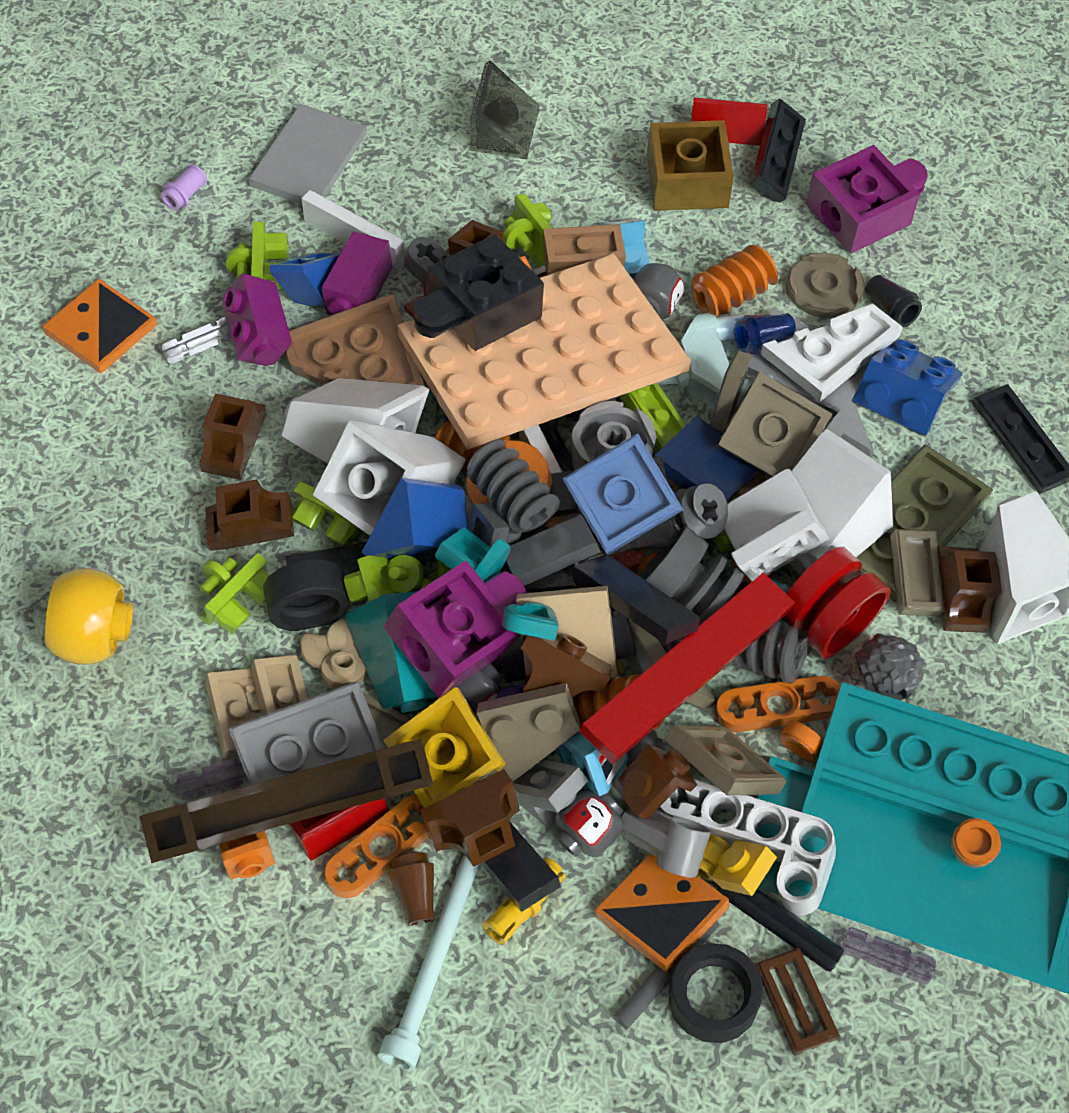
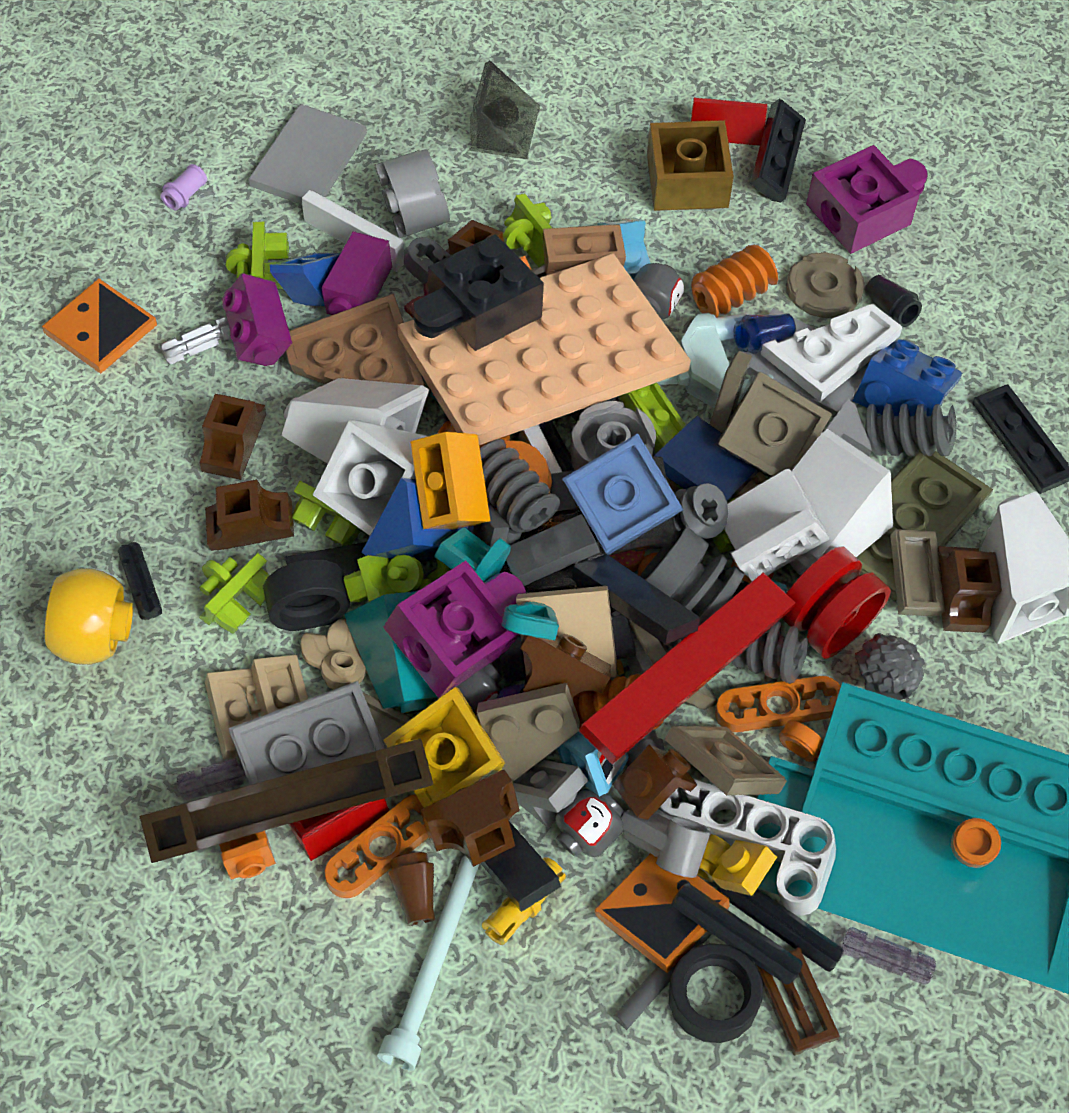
none -> black axle [118,542,162,620]
none -> light grey brick [375,149,450,238]
none -> light orange brick [410,432,491,529]
none -> black axle [672,883,803,984]
none -> dark grey piece [865,404,957,456]

